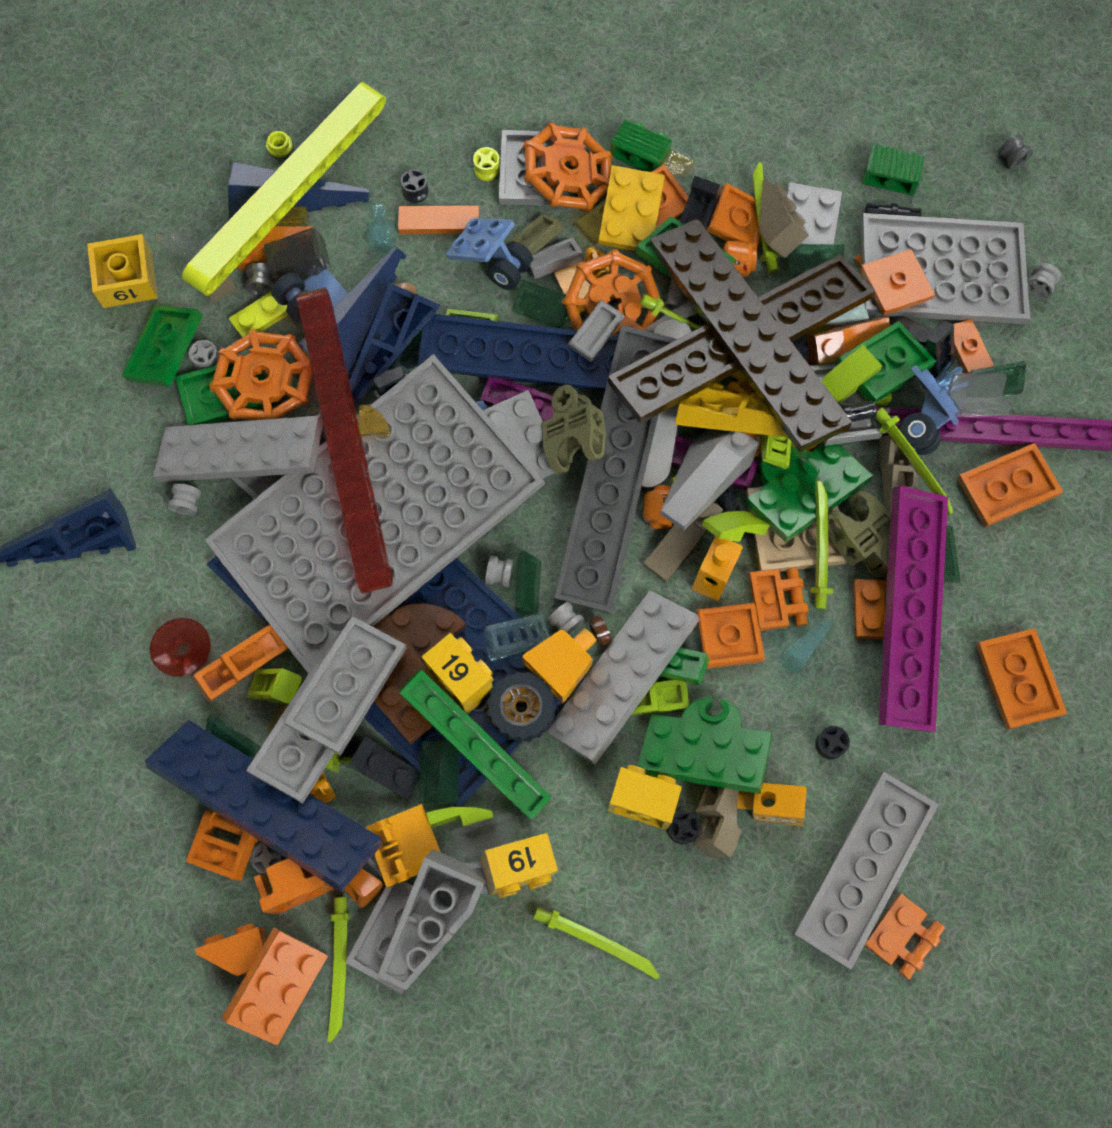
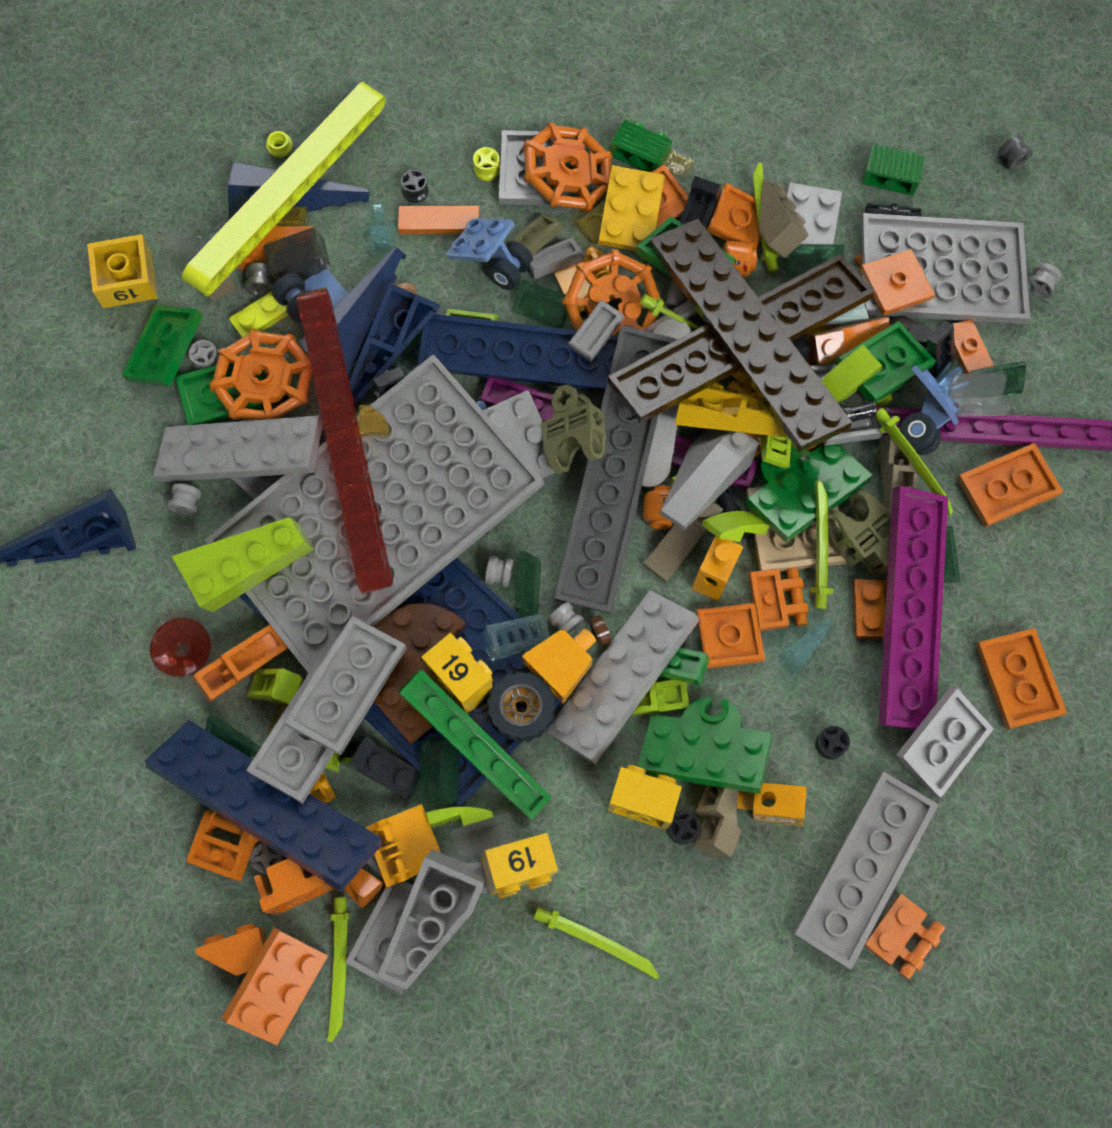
none -> lime wedge [172,517,315,612]
none -> light grey plate [896,687,994,798]

